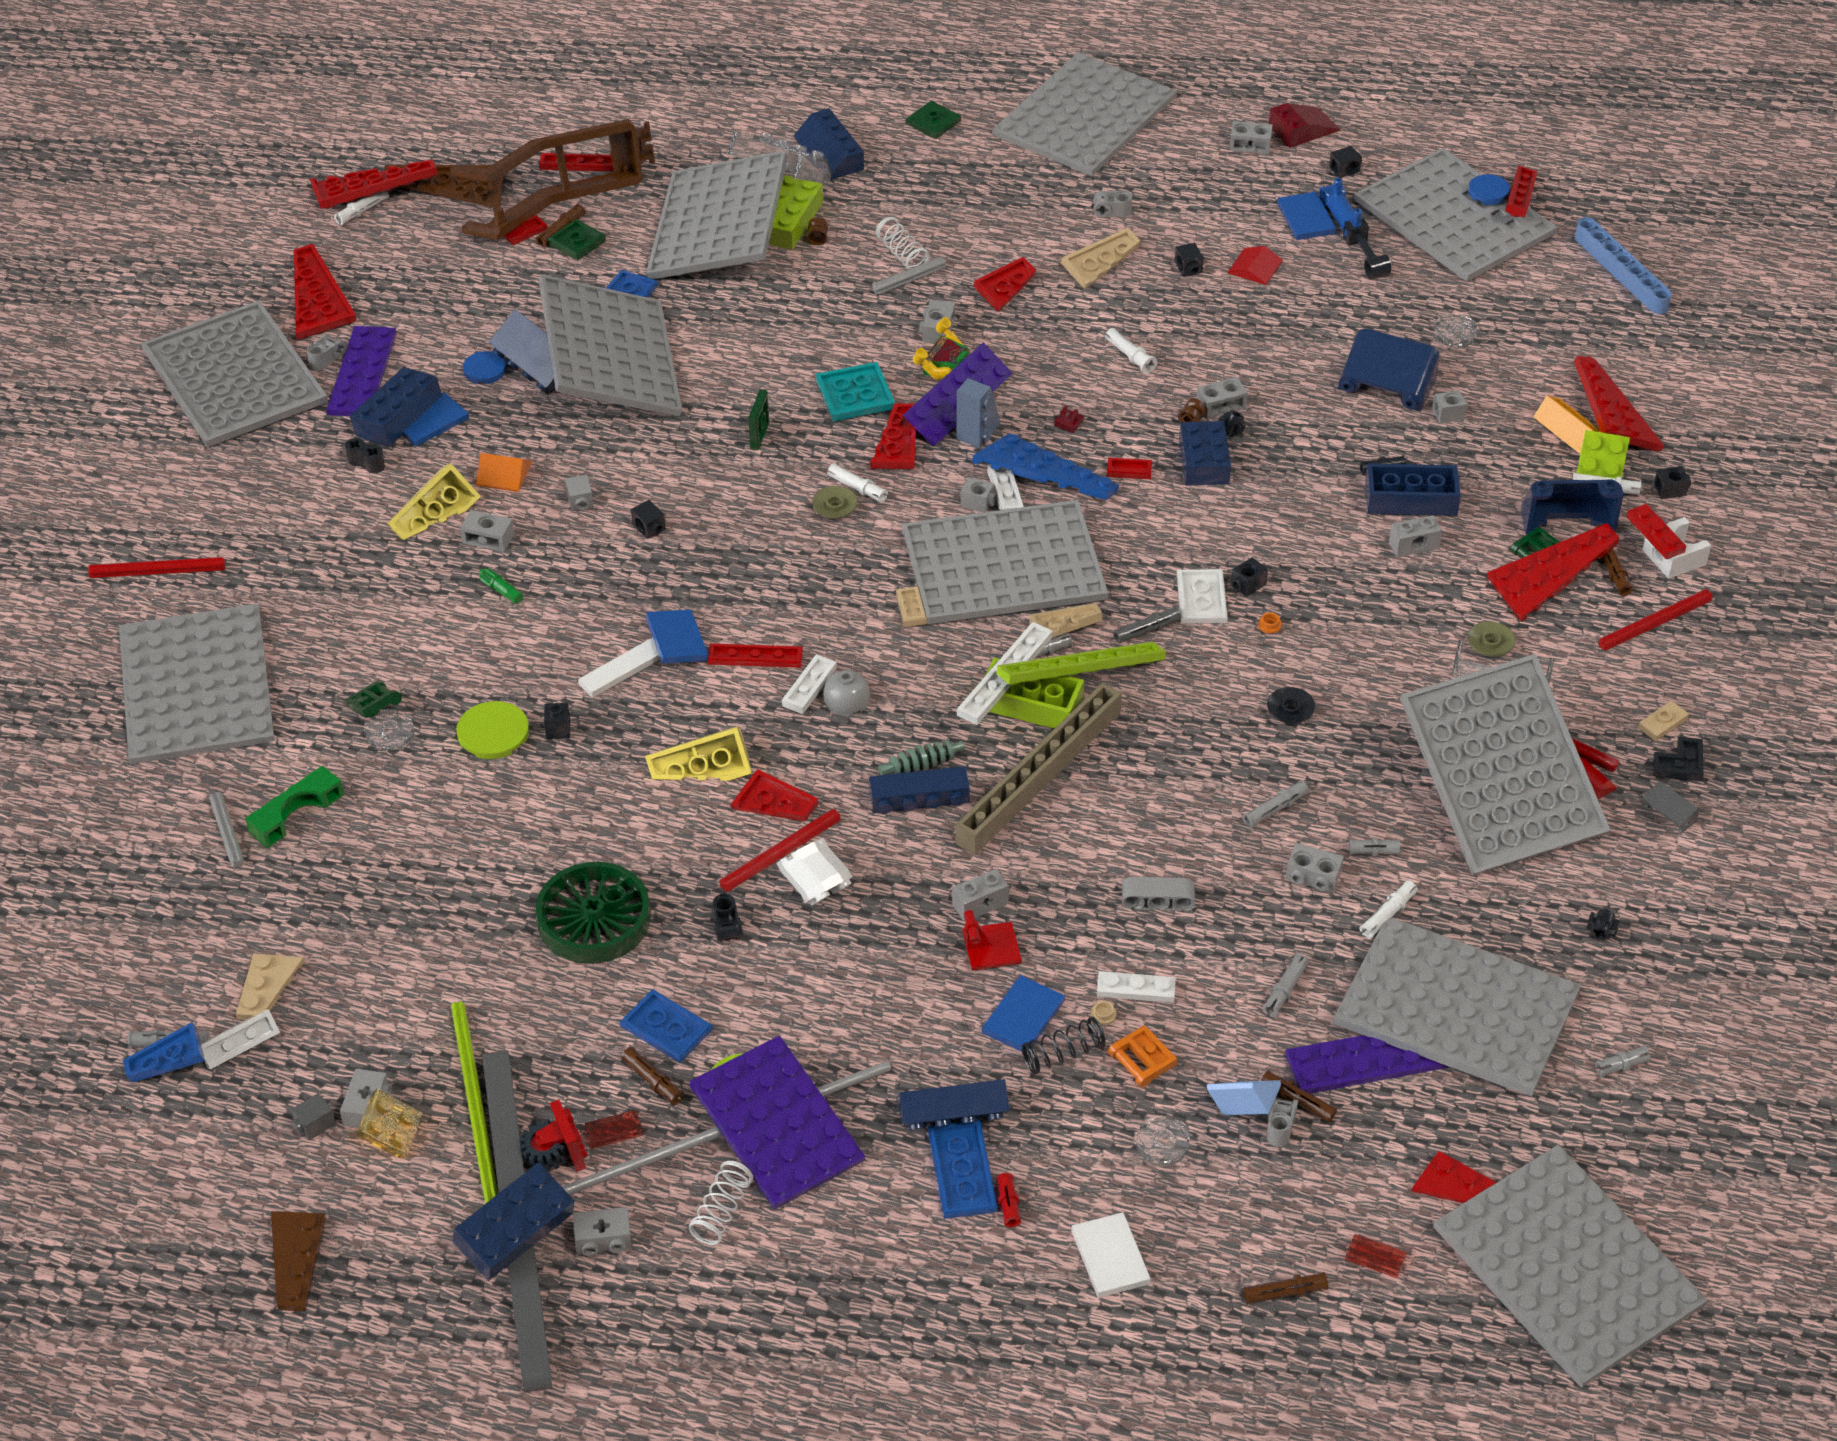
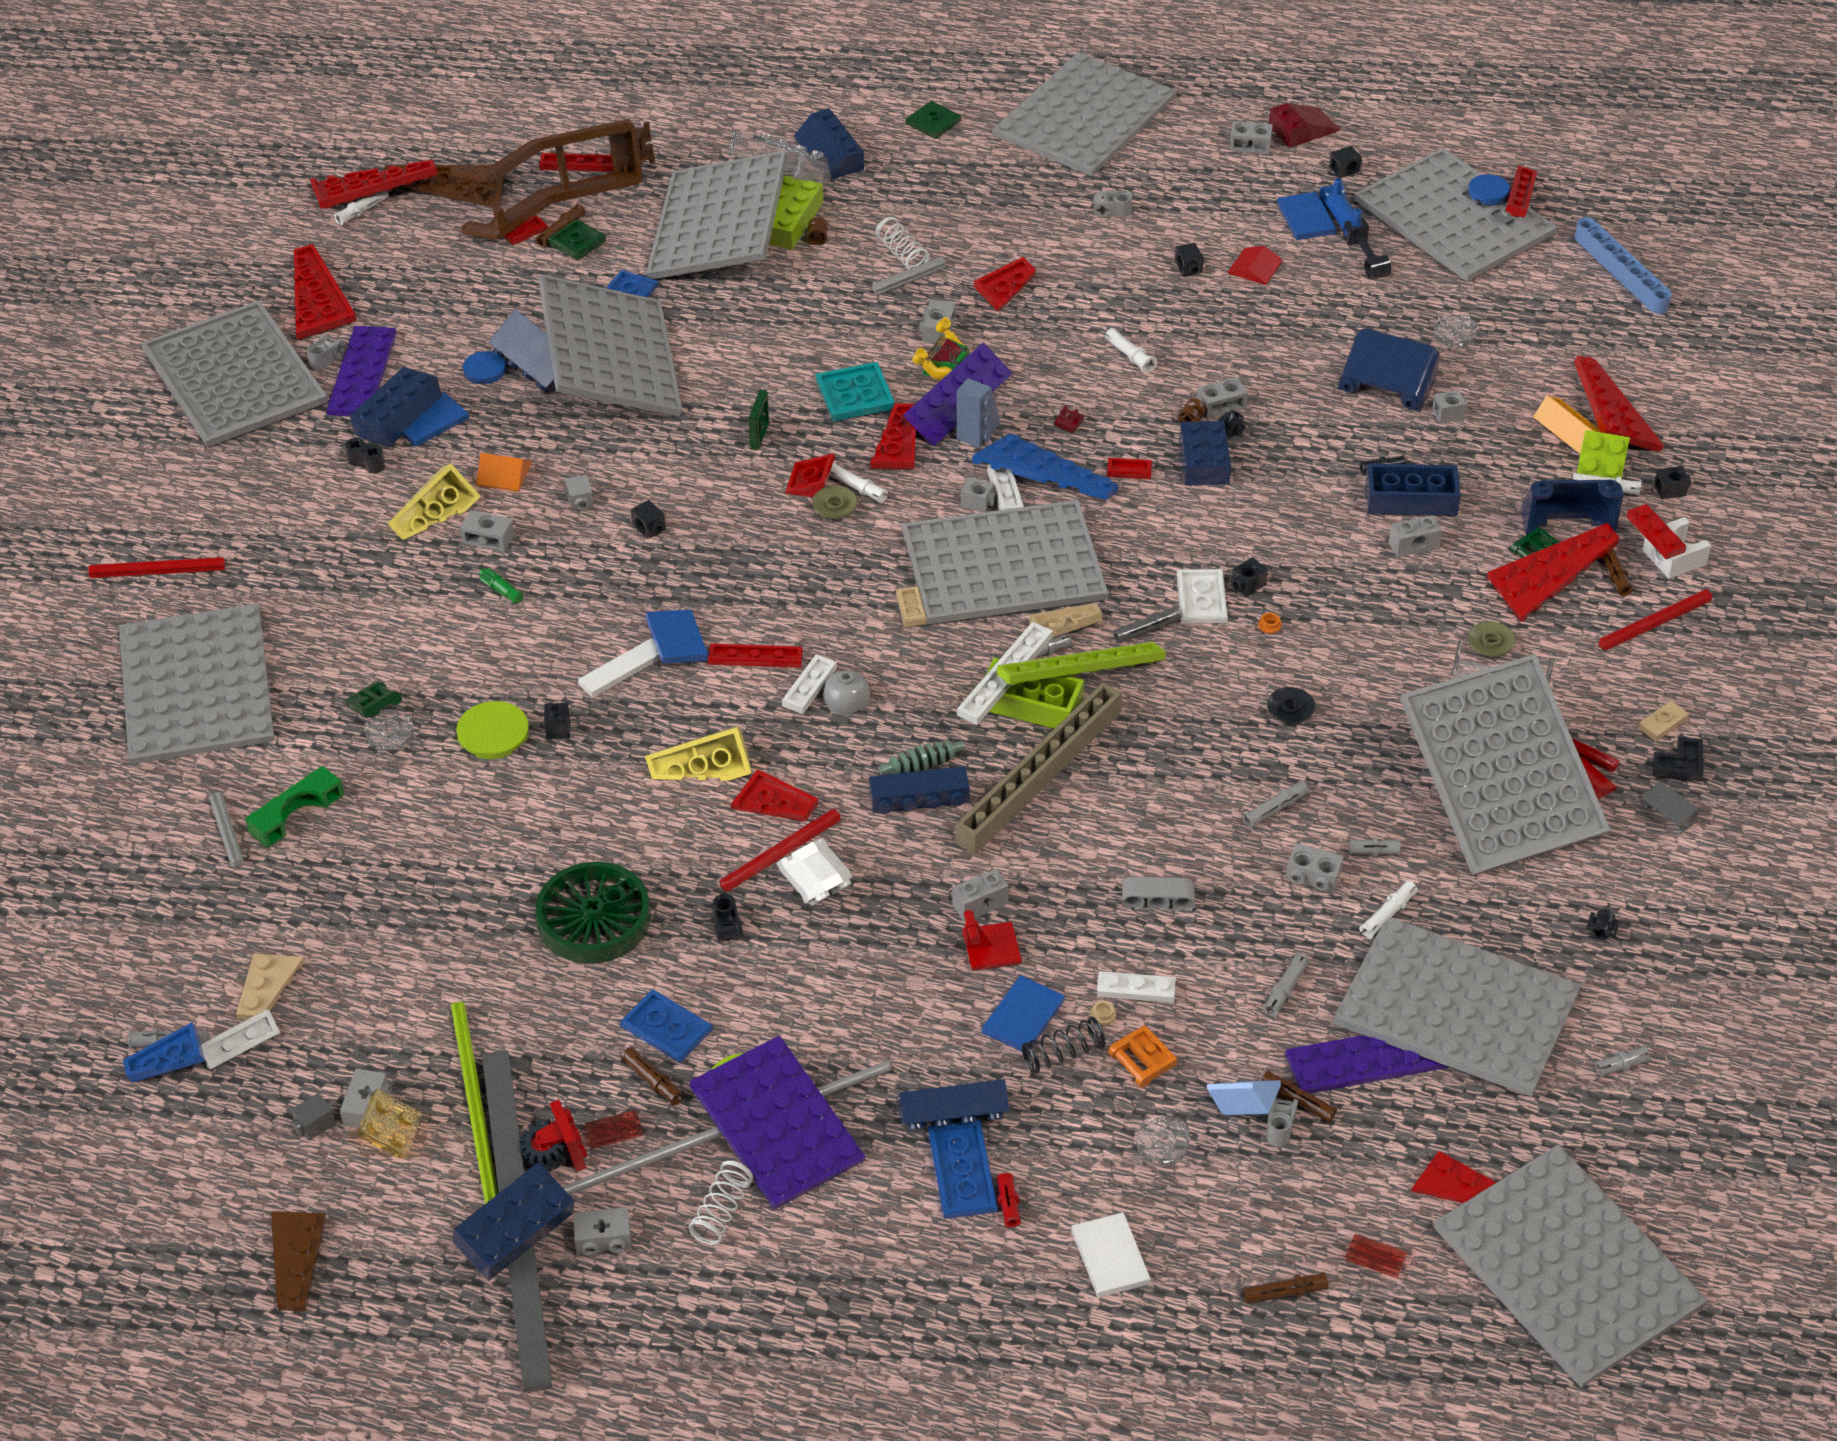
tan wing [1061,228,1140,289] -> none
none -> red slope [785,453,835,497]

